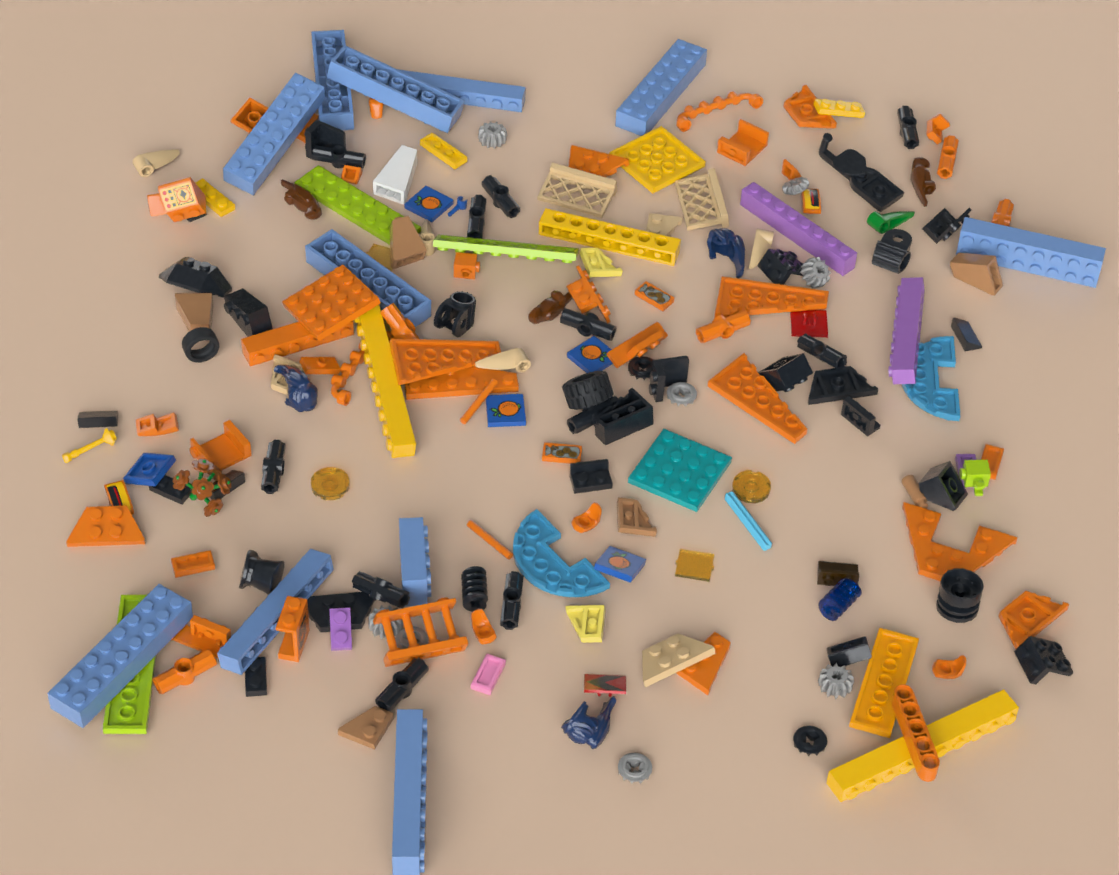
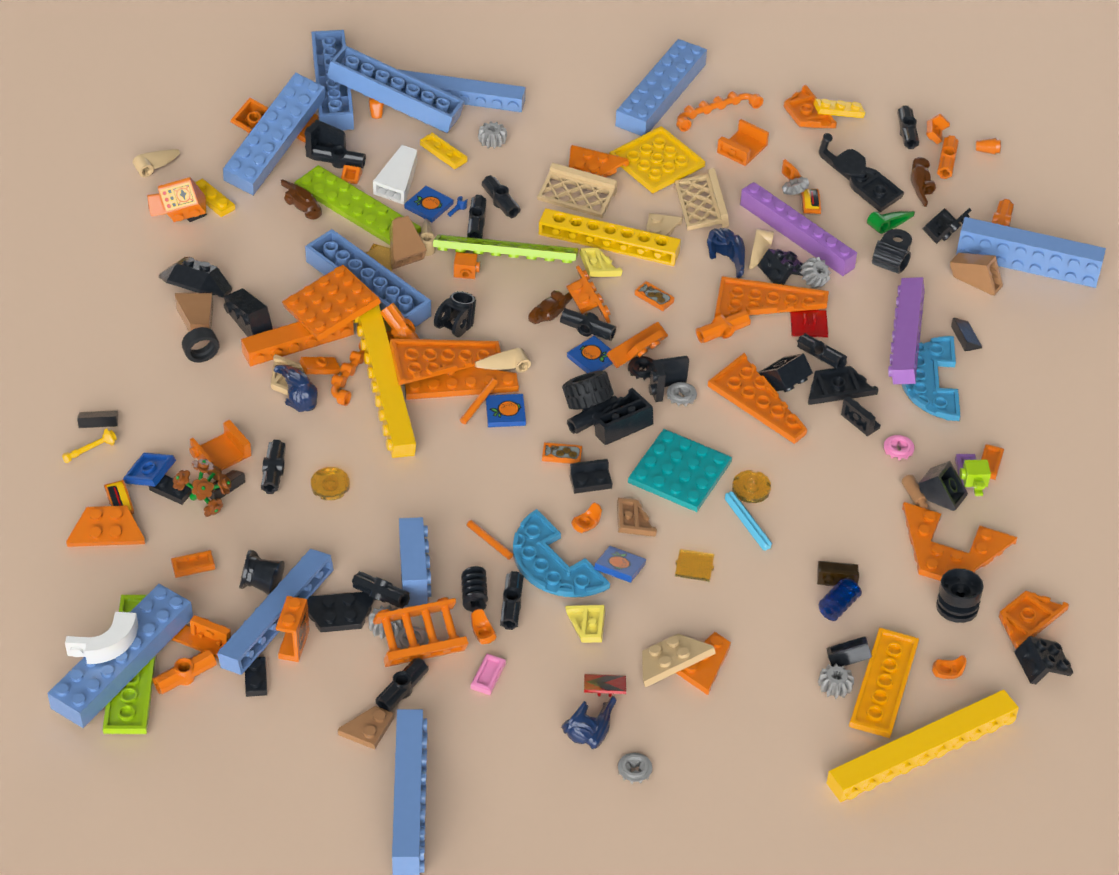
orange slope [136,412,179,436] -> none
medium lavender plate [329,608,352,651] -> none
black gear [793,726,827,756] -> none
orange beam [892,684,940,782] -> none
none -> white arch [65,612,138,664]
none -> bright pink gear [883,435,914,461]
none -> orange cone [976,138,1001,155]

